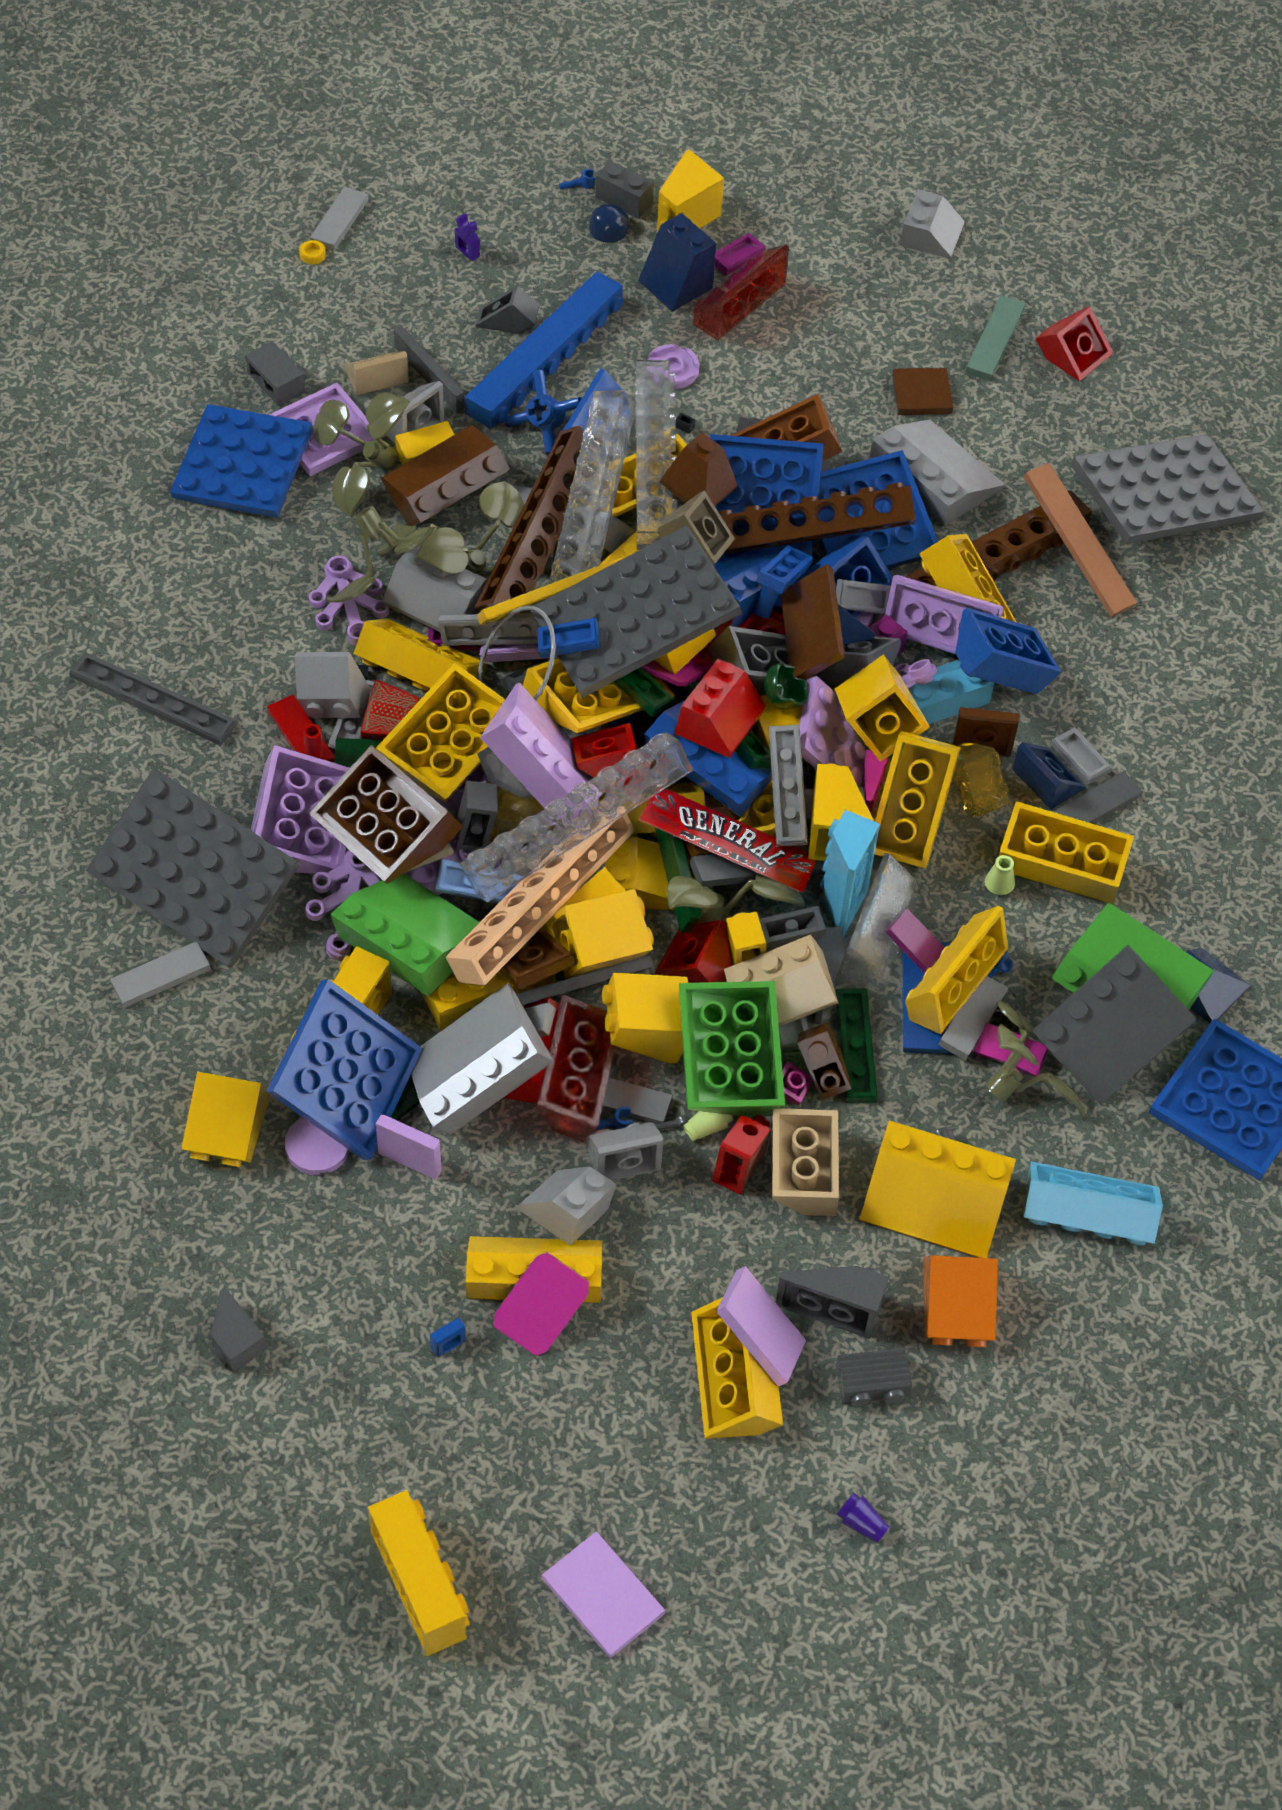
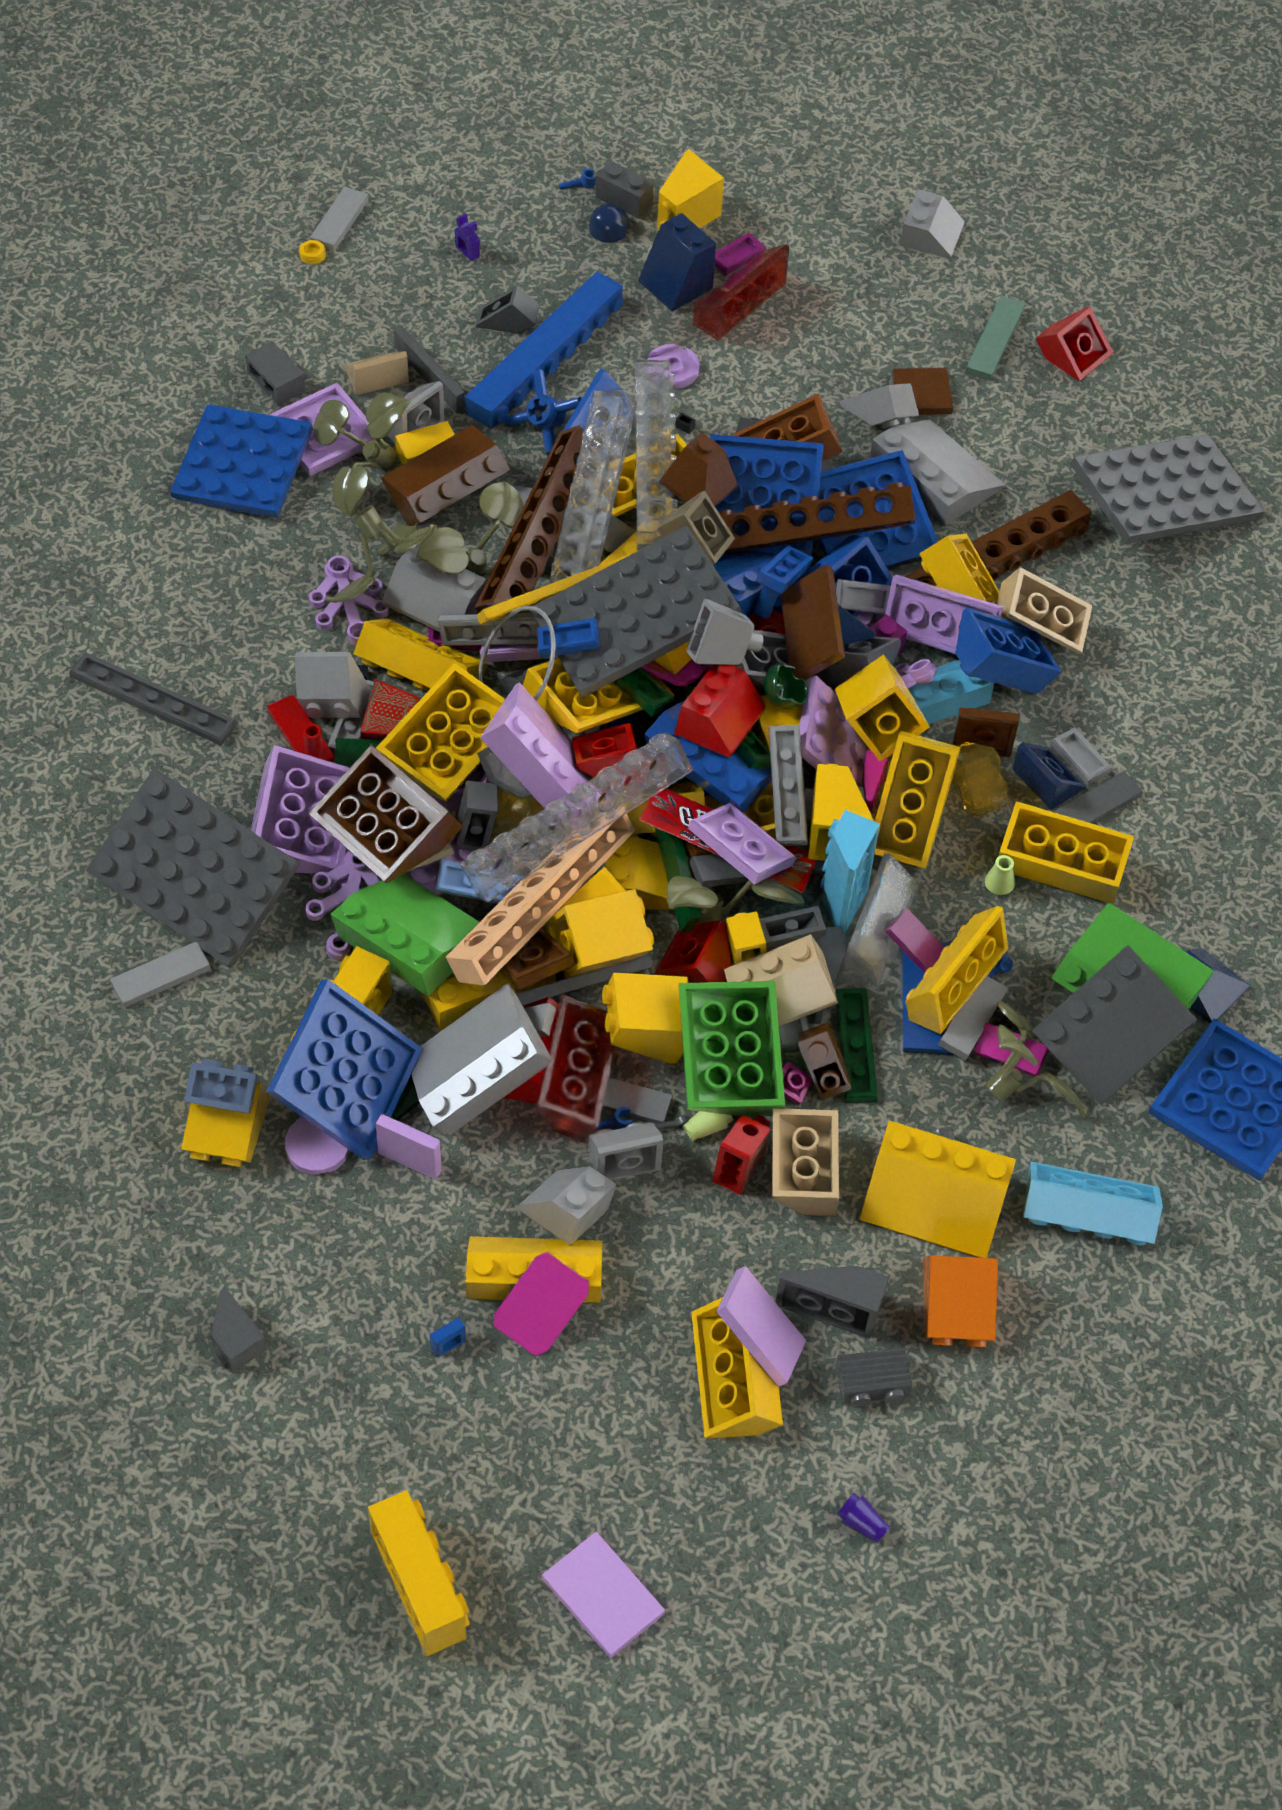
nougat tile [1023,463,1137,617] -> none
none -> sand blue bracket [184,1058,261,1114]
none -> light grey torso [686,599,763,665]
none -> lavender tile [688,803,796,884]
none -> light grey slope [840,383,919,429]
none -> tan slope [997,567,1092,654]

